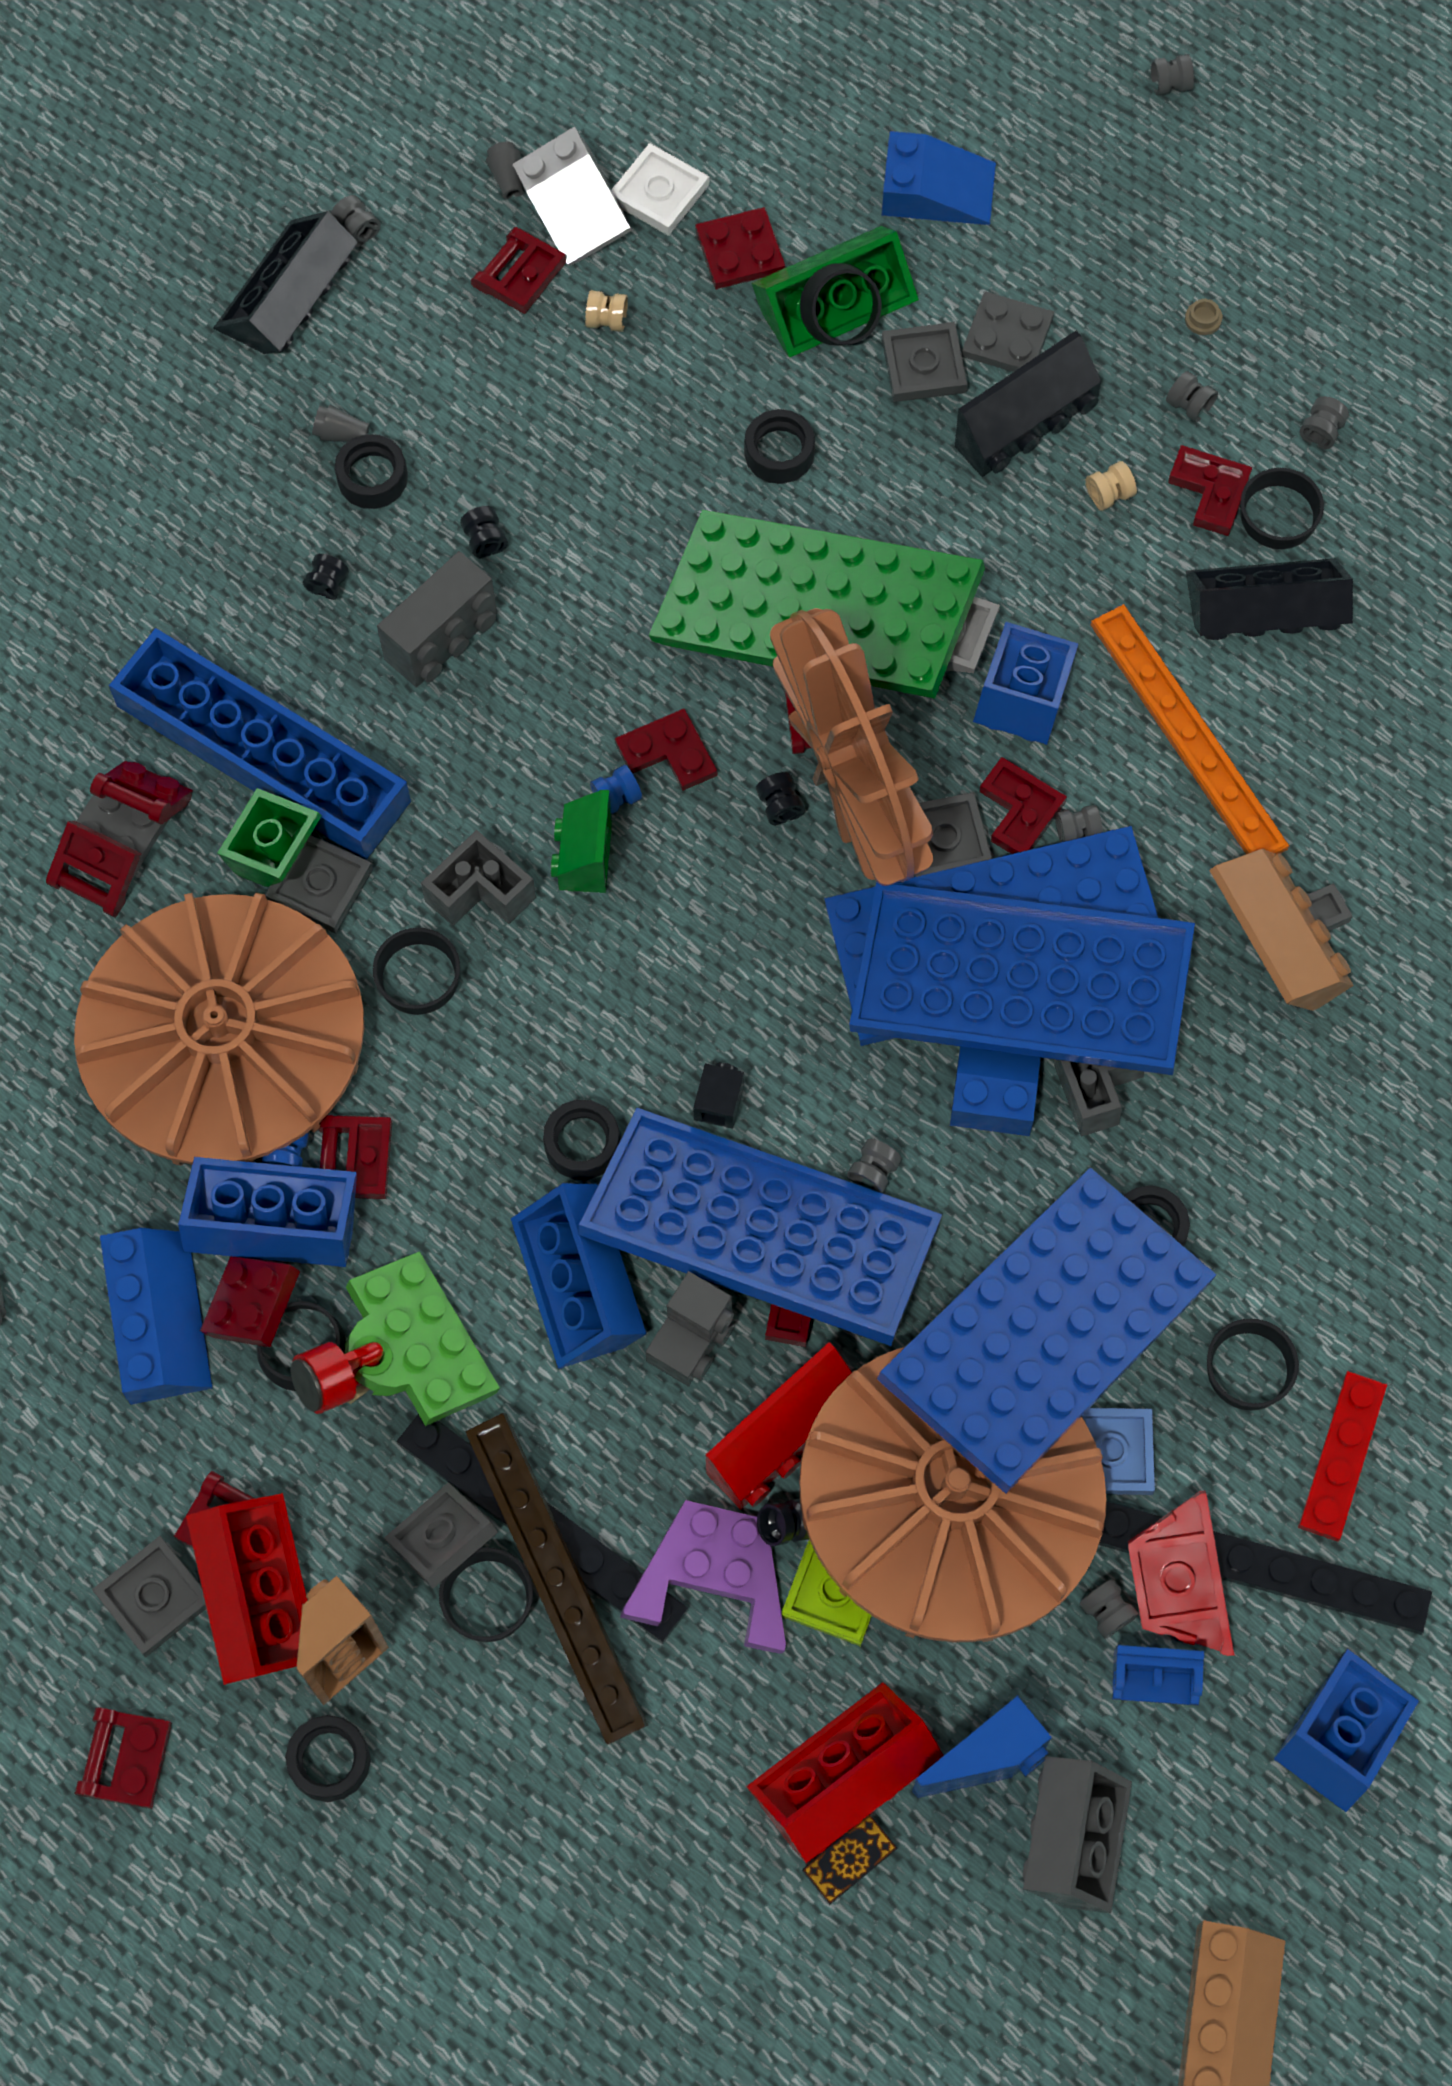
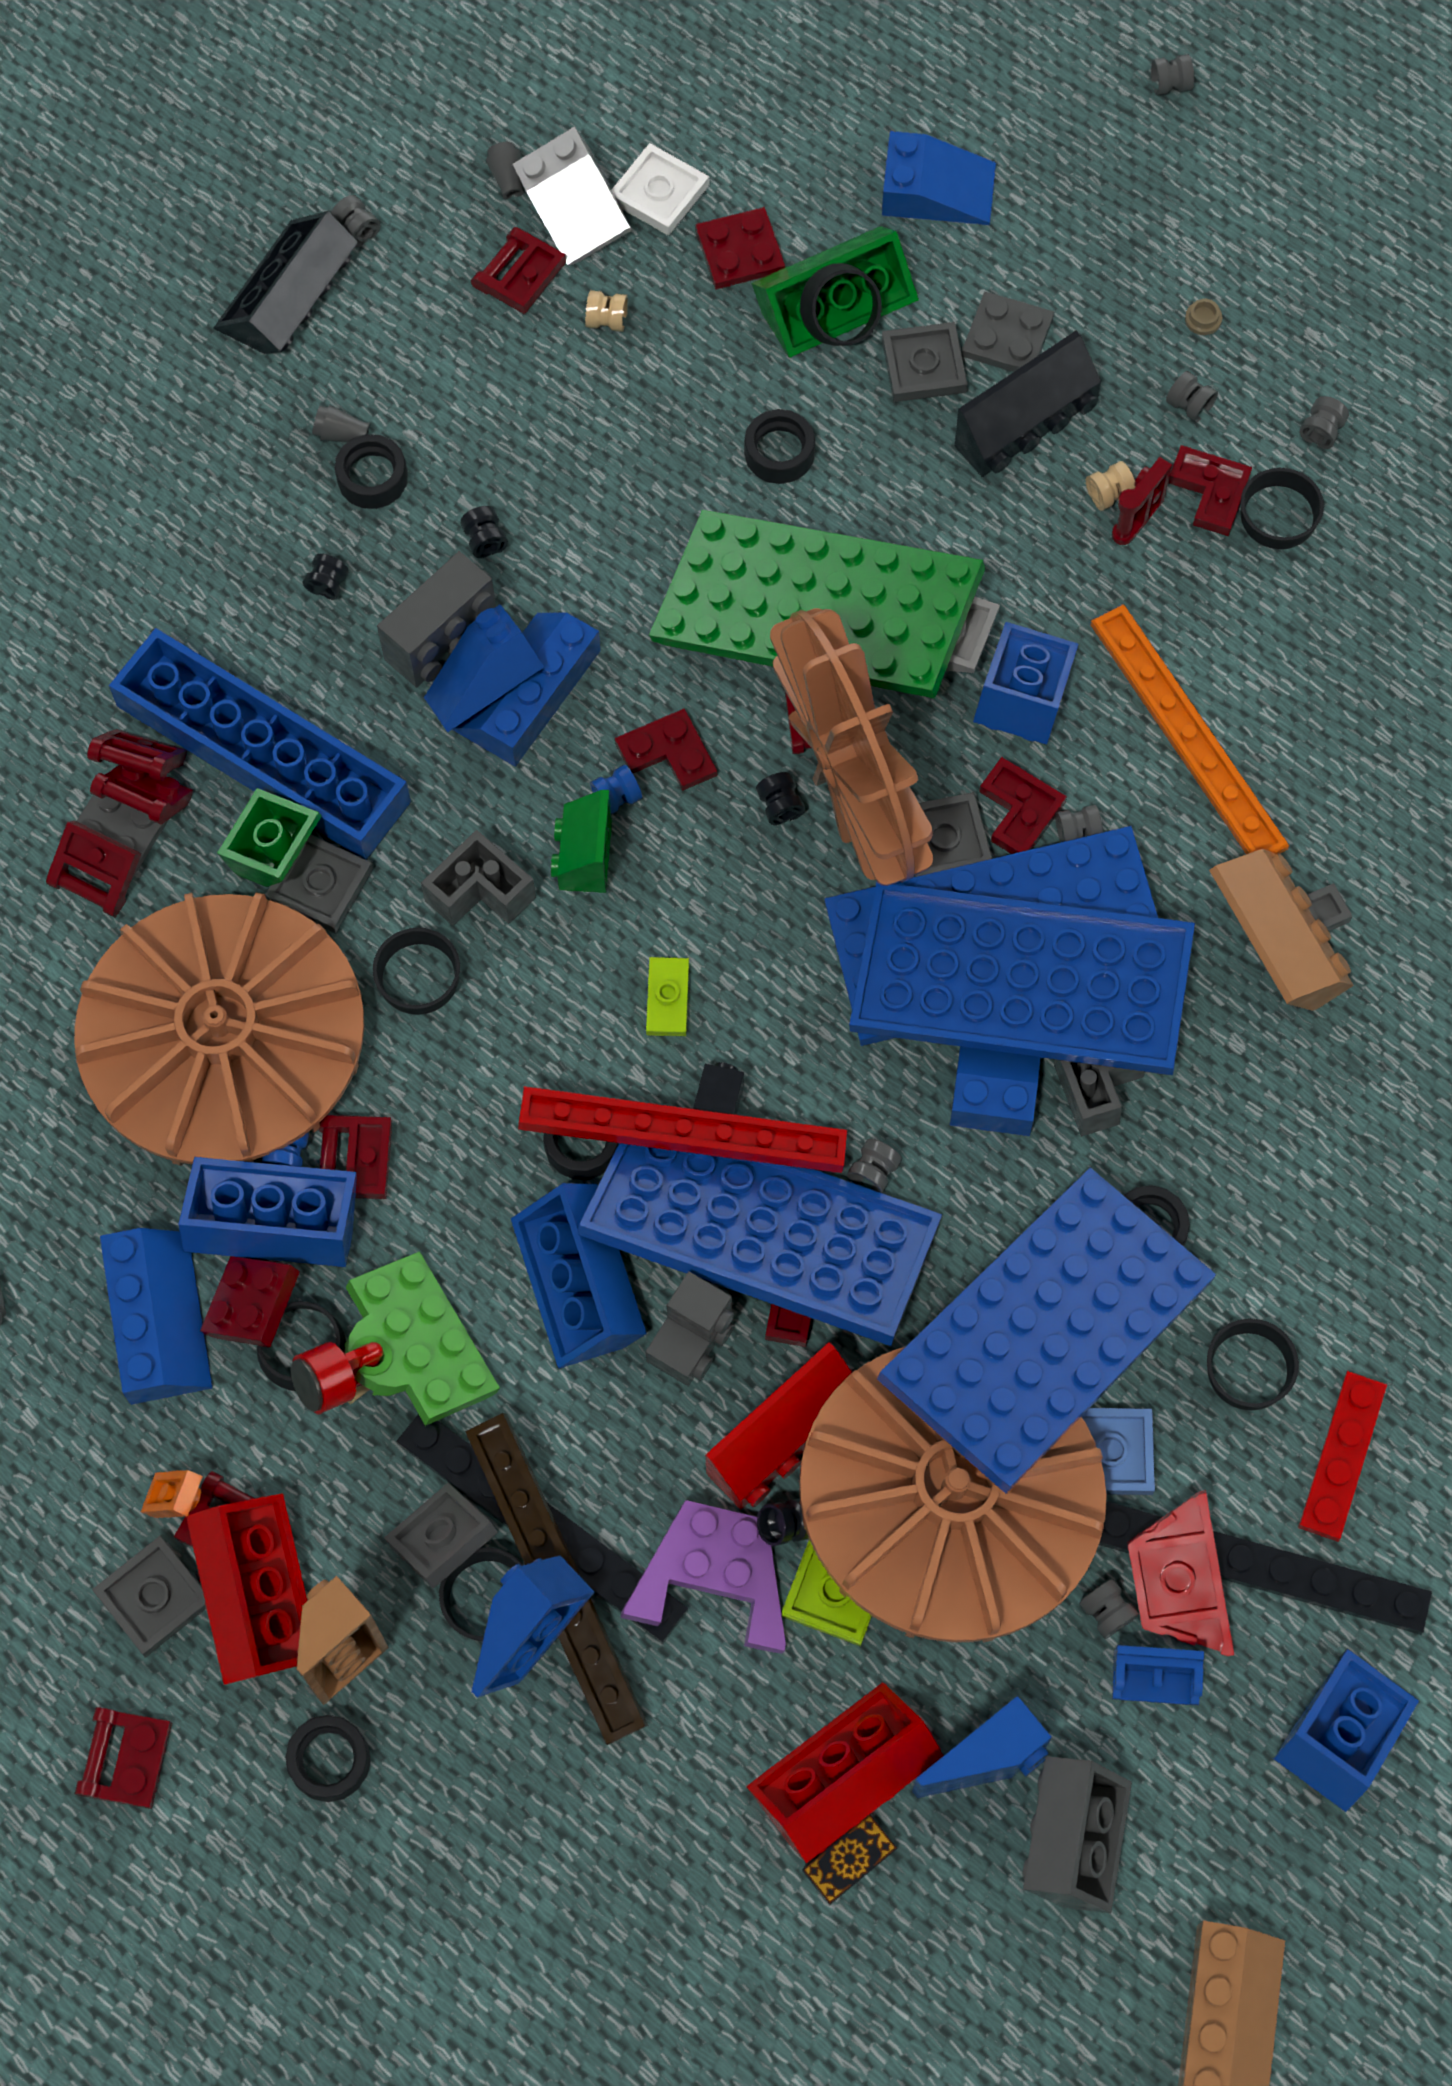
black slope [1186,558,1353,640] -> none
none -> dark red plate [87,729,187,781]
none -> orange plate [140,1470,203,1518]
none -> blue slope [424,604,544,732]
none -> blue slope [452,613,601,767]
none -> blue slope [472,1556,594,1698]
none -> red plate [518,1086,847,1173]
none -> lime plate [646,957,689,1036]
none -> dark red plate [1112,457,1172,545]

